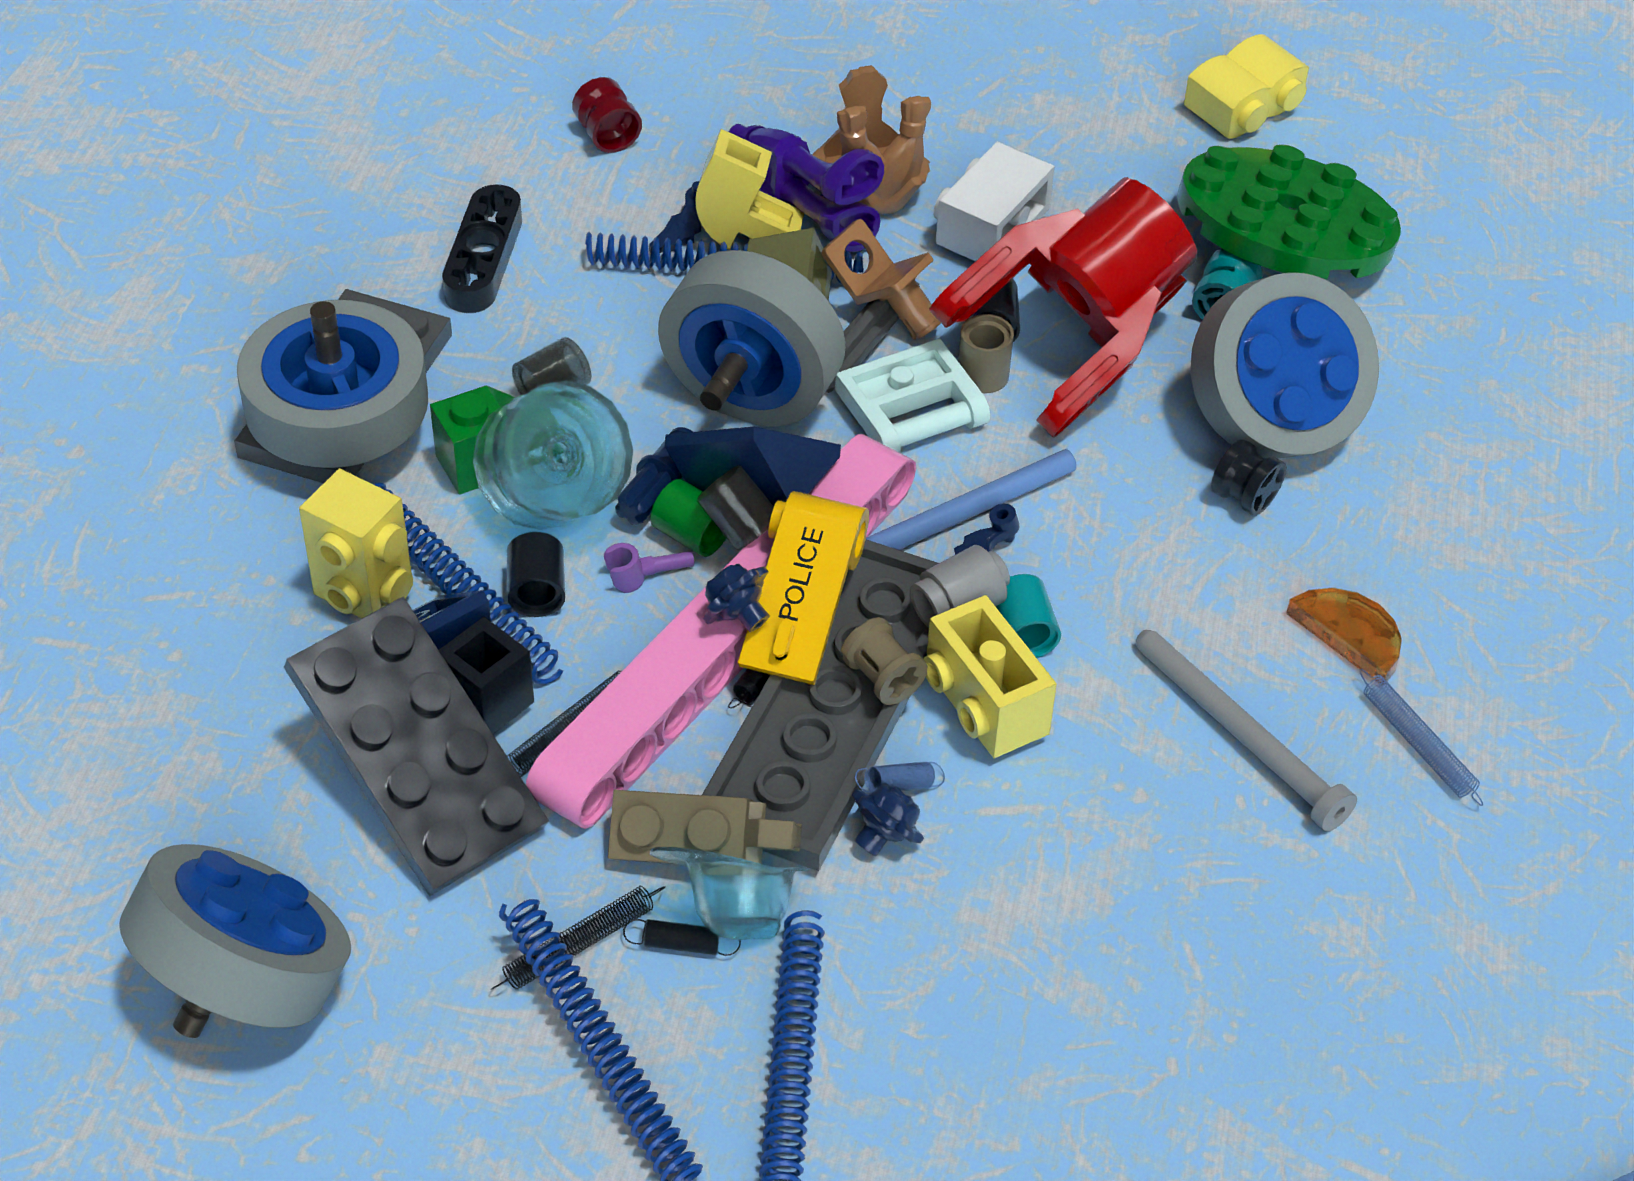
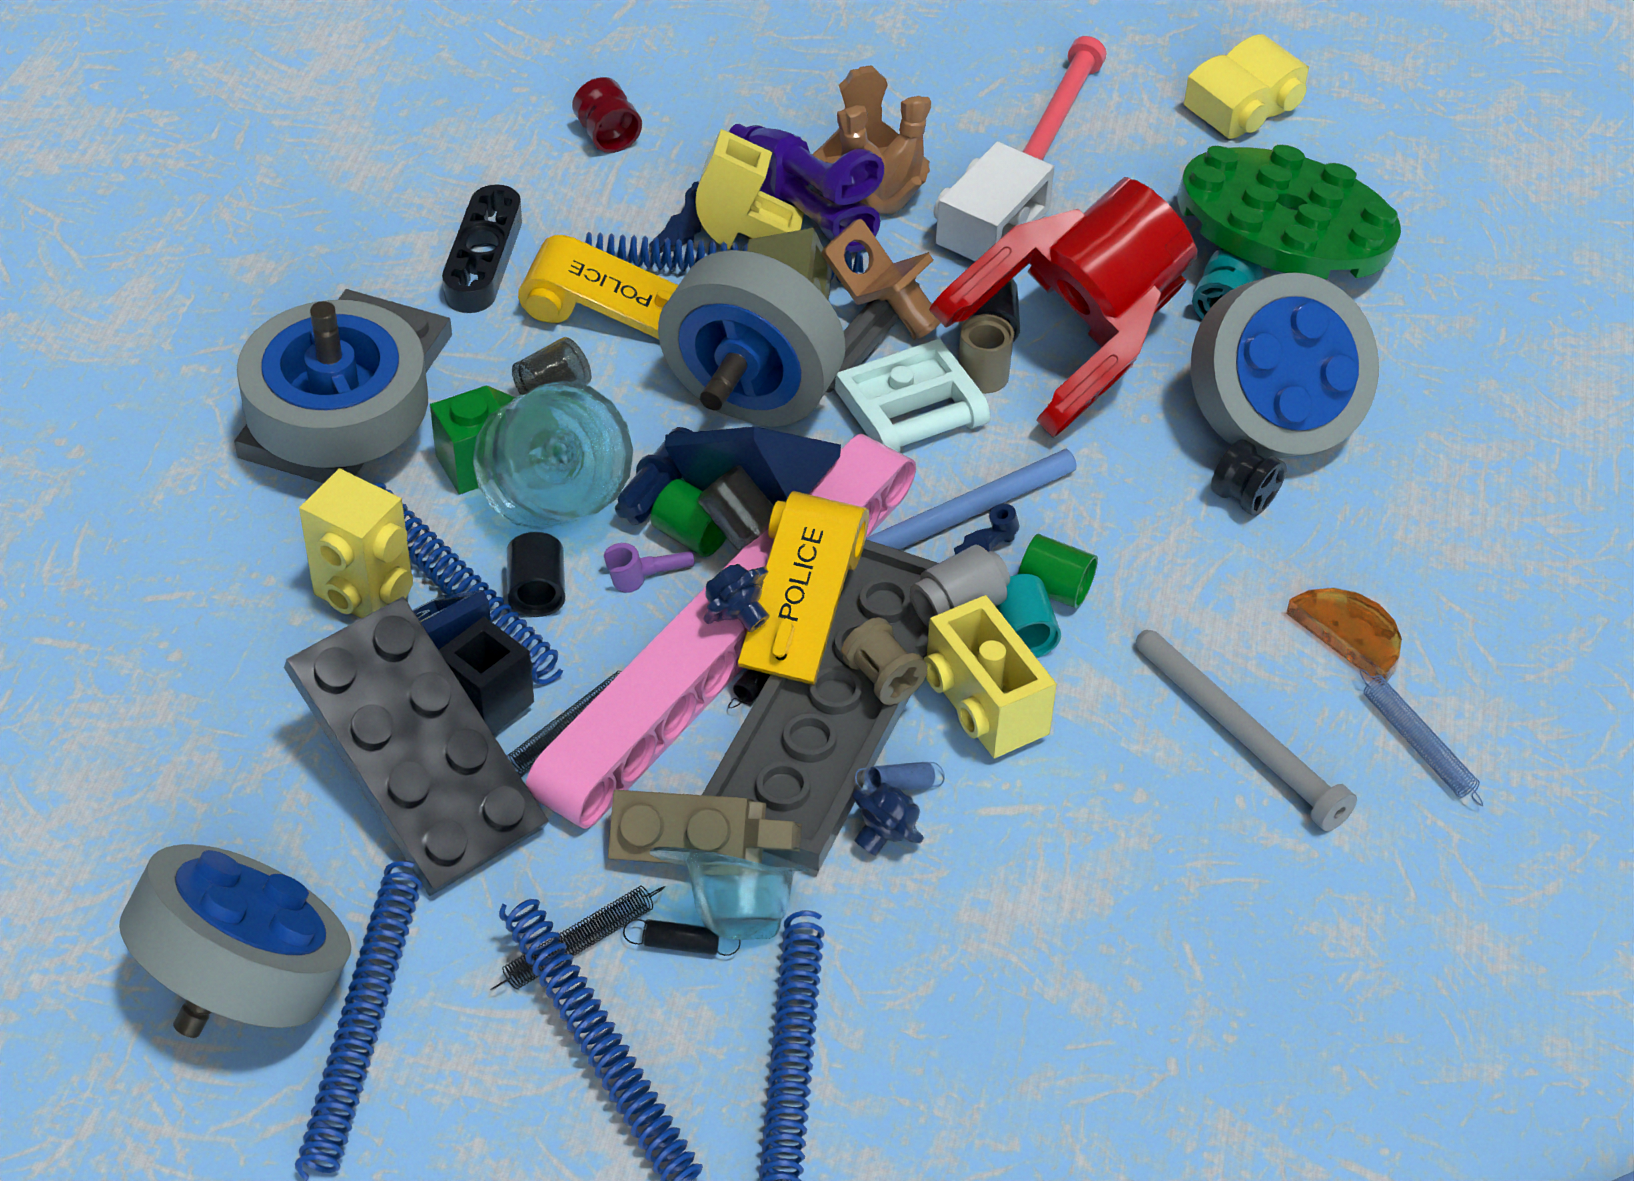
none -> blue piece [295,861,423,1181]
none -> yellow door [518,235,679,339]
none -> green beam [1018,534,1098,609]
none -> coral bar [1023,36,1107,160]

